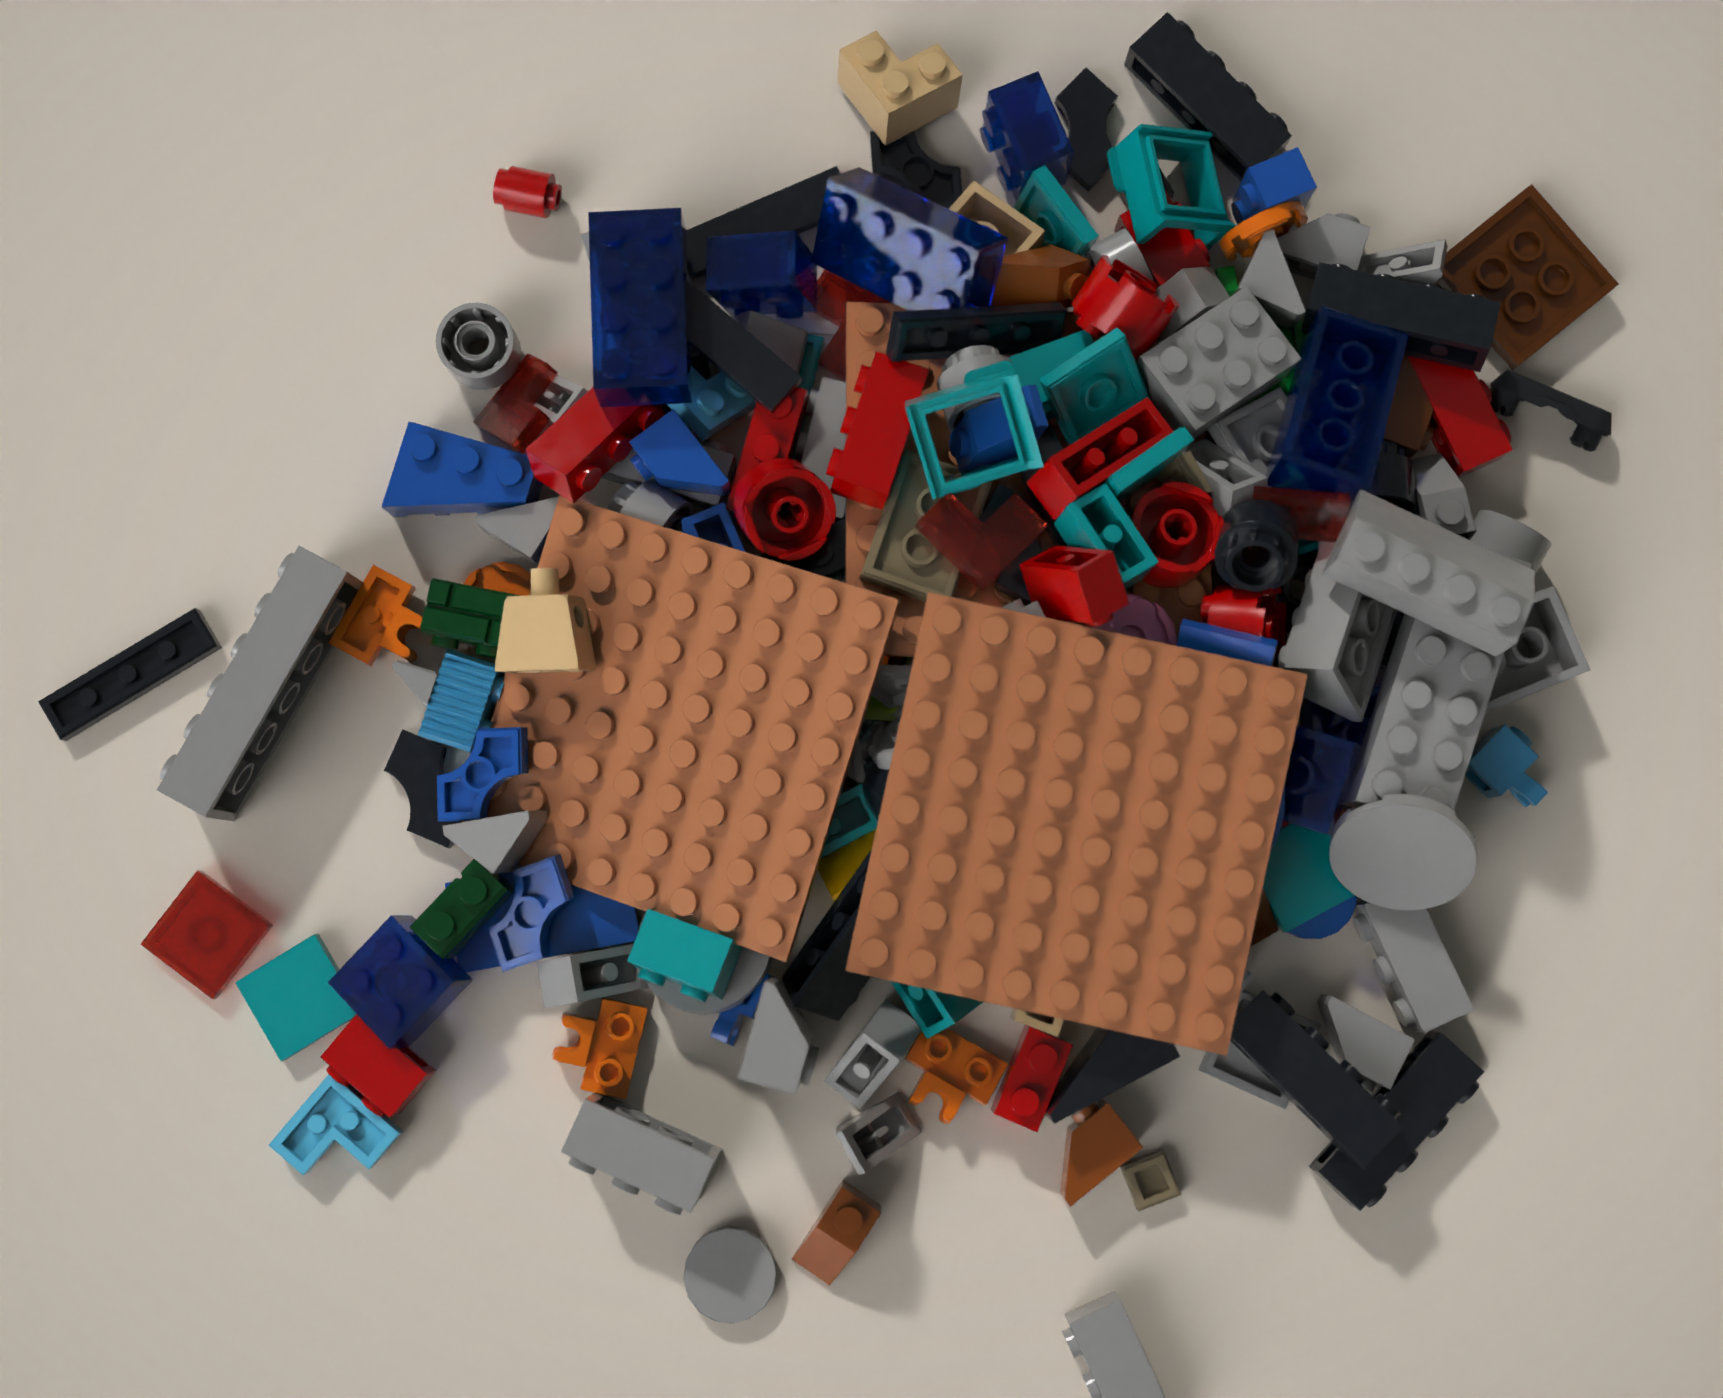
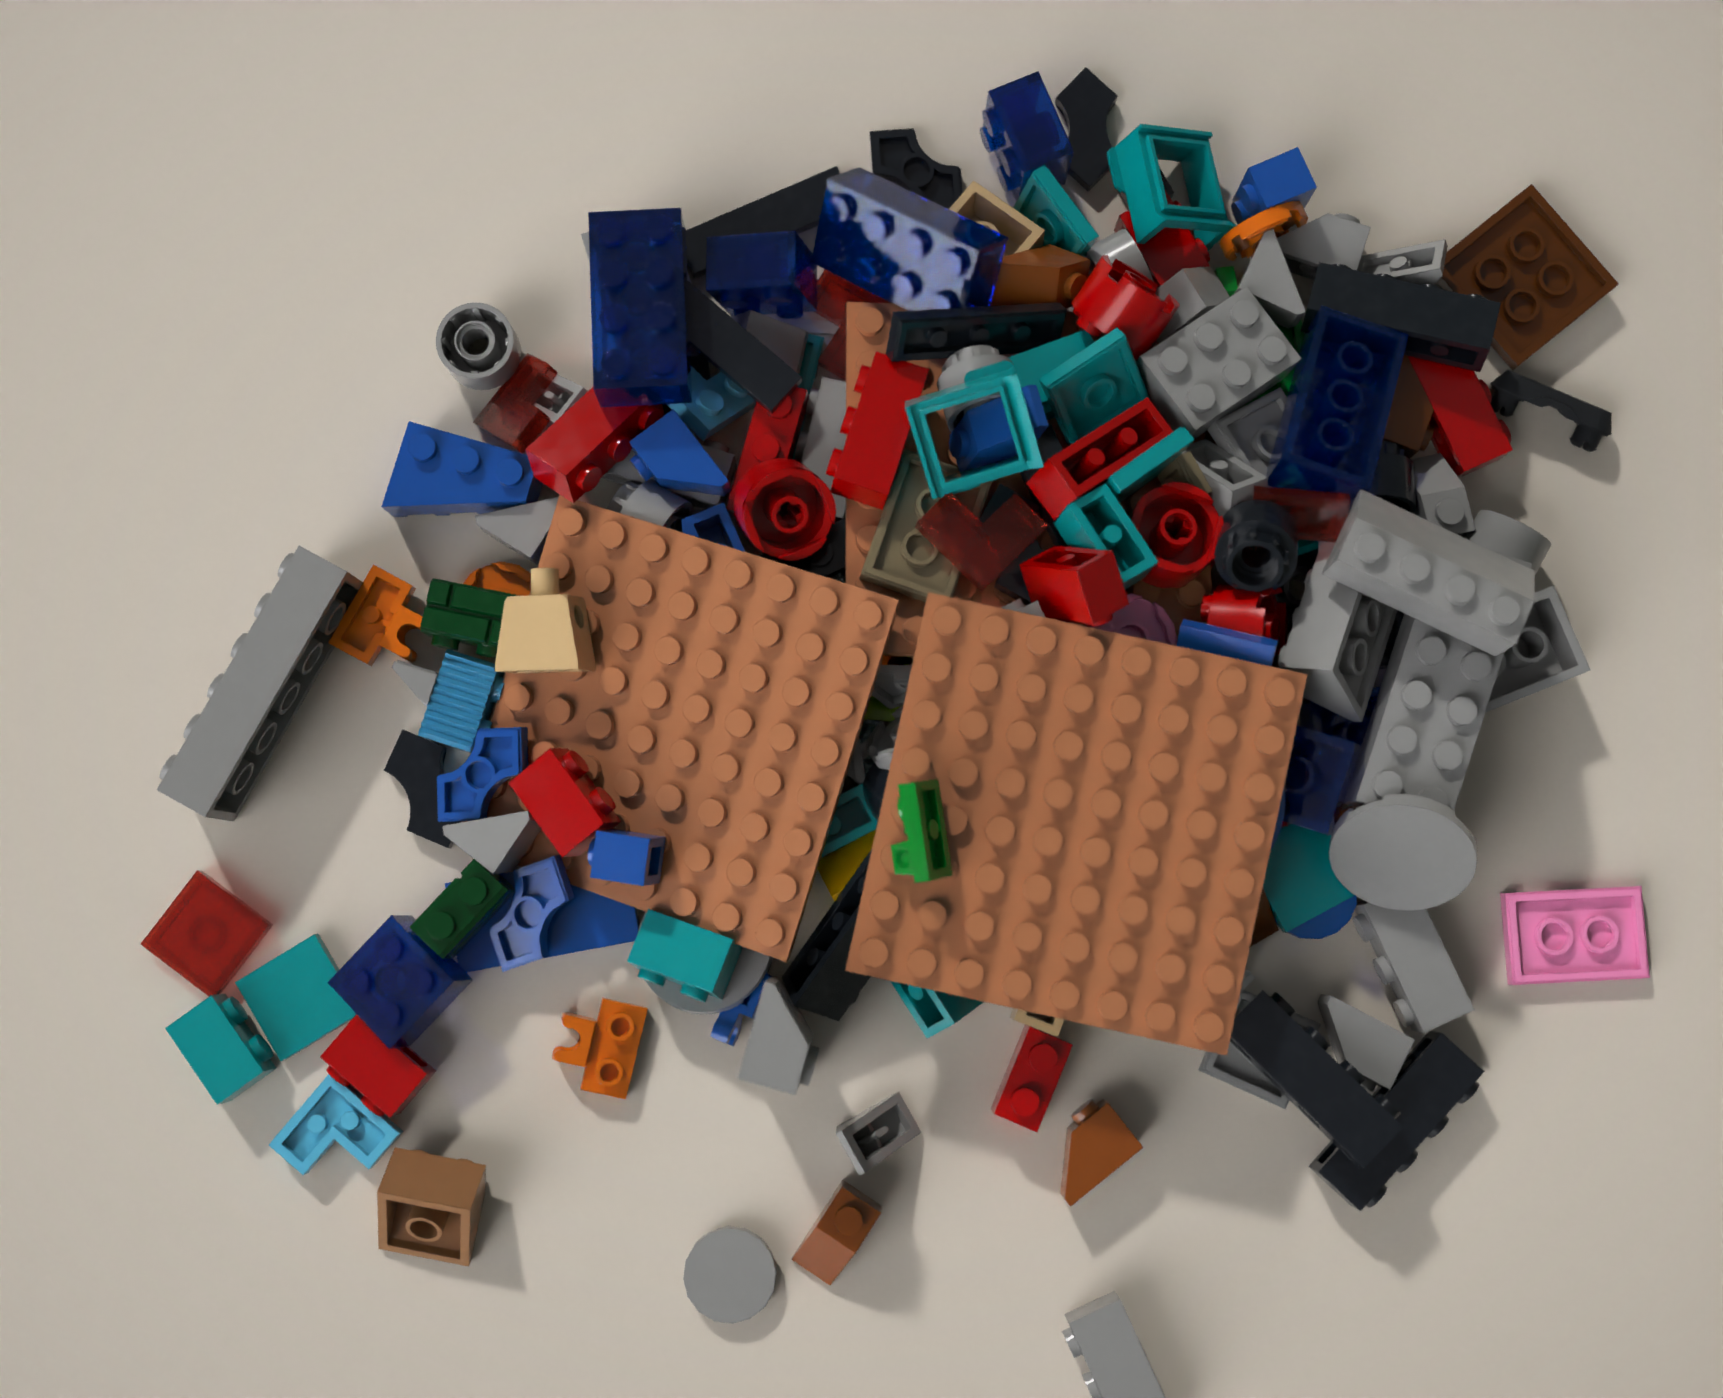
black tile [38,608,222,741] -> none
red brick [493,166,562,218] -> none
light grey slope [537,944,650,1008] -> none
light grey brick [561,1093,722,1215] -> none
light grey slope [824,998,921,1109] -> none
tan brick [837,30,963,146] -> none
orange plate [904,1028,1008,1124] -> none
black slope [1045,1027,1181,1124] -> none
dark tan tile [1120,1149,1182,1212] -> none
black brick [1124,12,1292,182] -> none
dark azure brick [1465,724,1548,807] -> none
none -> teal brick [165,993,276,1105]
none -> medium nougat slope [377,1147,486,1267]
none -> red brick [509,748,621,858]
none -> blue brick [588,829,666,886]
none -> green hinge [891,779,953,883]
none -> bright pink tile [1500,886,1650,985]

